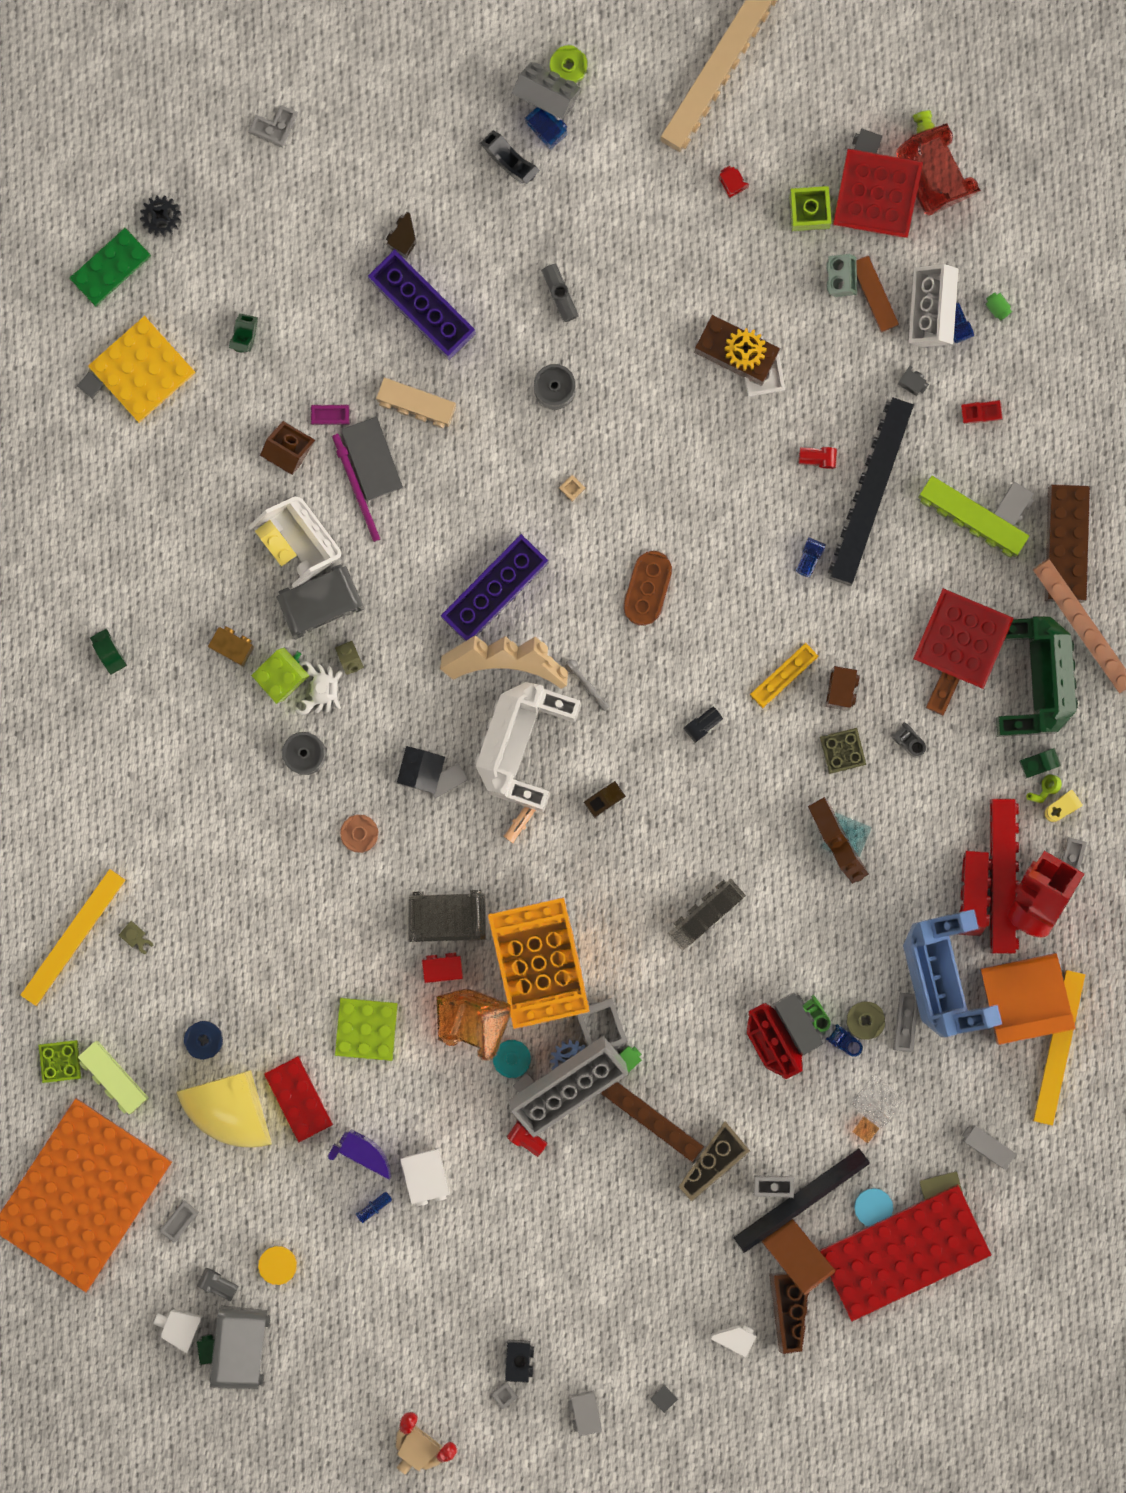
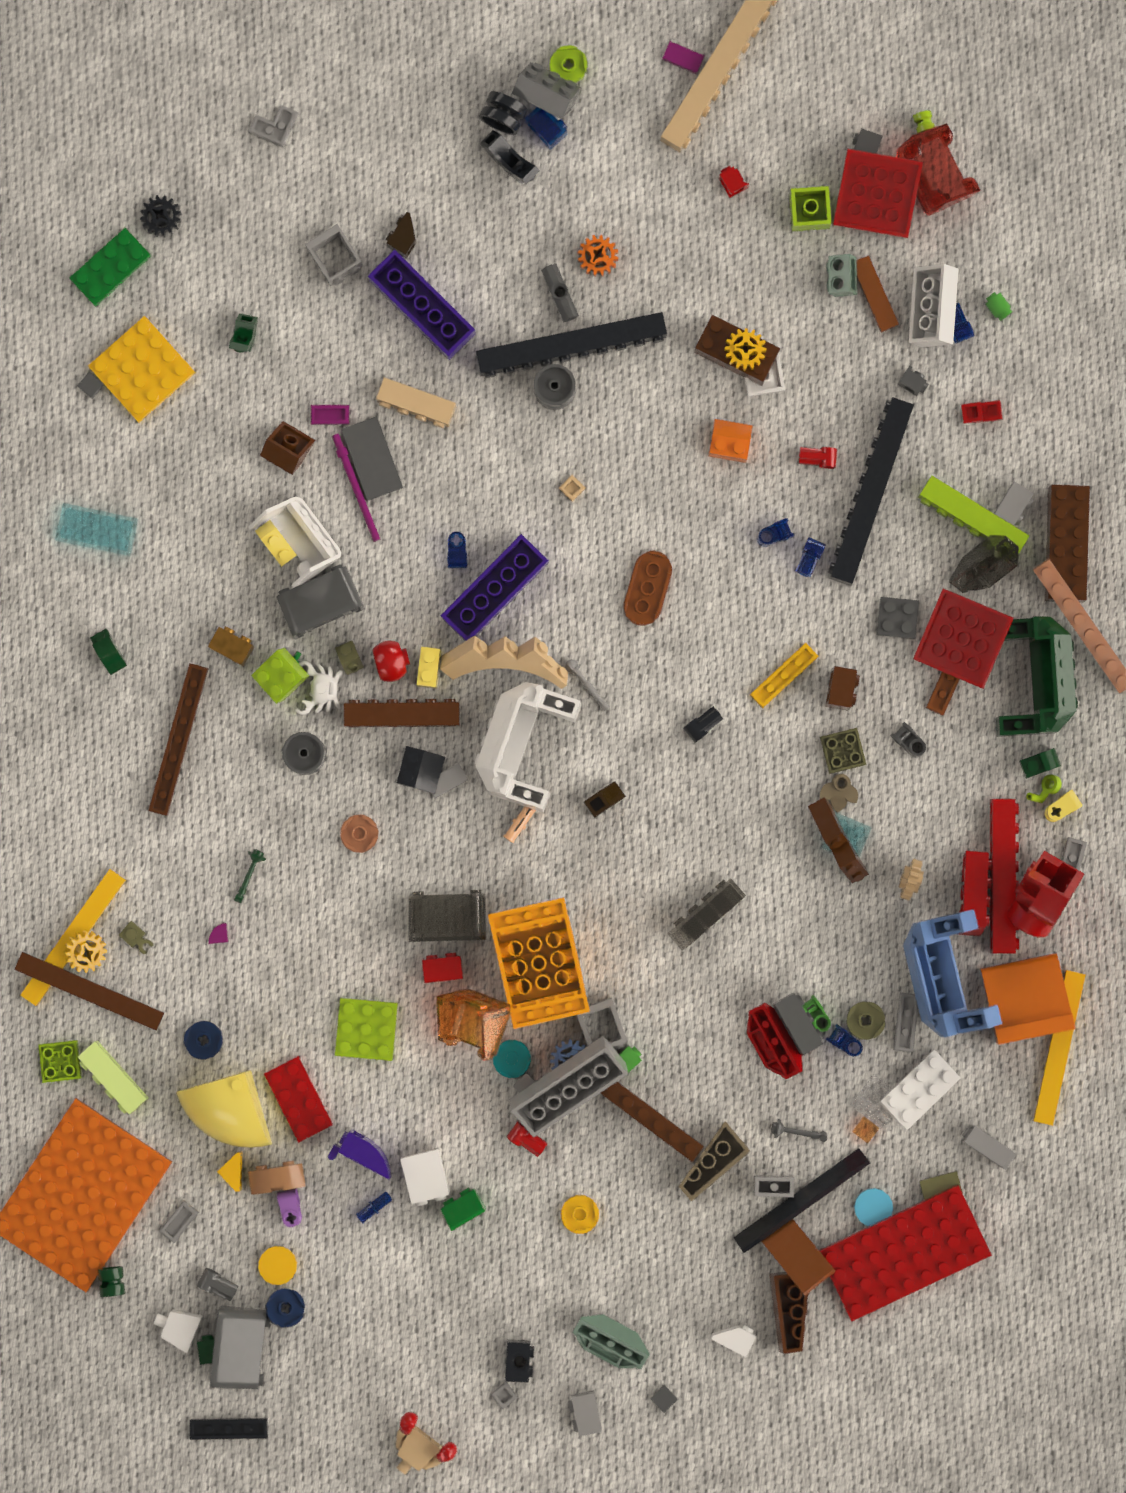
none -> reddish brown tile [14,952,165,1031]
none -> clear light blue plate [55,503,139,557]
none -> yellow gear [64,930,107,973]
none -> dark green wheel [97,1266,125,1297]
none -> reddish brown plate [148,663,209,816]
none -> black tile [190,1418,268,1440]
none -> magenta tile [209,923,228,944]
none -> yellow slope [217,1151,243,1192]
none -> dark green piece [234,849,266,903]
none -> medium nougat brick [248,1160,305,1195]
none -> dark blue plate [265,1289,305,1328]
none -> medium lavender piece [277,1188,302,1227]
none -> light grey window [305,224,363,286]
none -> reddish brown brick [344,699,460,728]
none -> red wheel [372,640,410,682]
none -> light yellow brick [416,647,441,689]
none -> green slope [441,1187,486,1231]
none -> clear blue piece [447,531,467,569]
none -> black brick [476,312,667,378]
none -> black wheel [479,91,528,135]
none -> yellow tile [561,1195,599,1234]
none -> sand green wedge [573,1314,650,1369]
none -> orange gear [578,235,619,277]
none -> magenta tile [662,41,704,74]
none -> orange slope [708,419,752,463]
none -> clear blue piece [757,518,795,547]
none -> dark grey piece [771,1119,827,1142]
none -> dark tan plate [819,774,858,812]
none -> dark grey plate [877,597,919,639]
none -> white plate [879,1049,960,1131]
none -> tan gear [899,859,924,901]
none -> clear smoke wedge [949,535,1019,593]

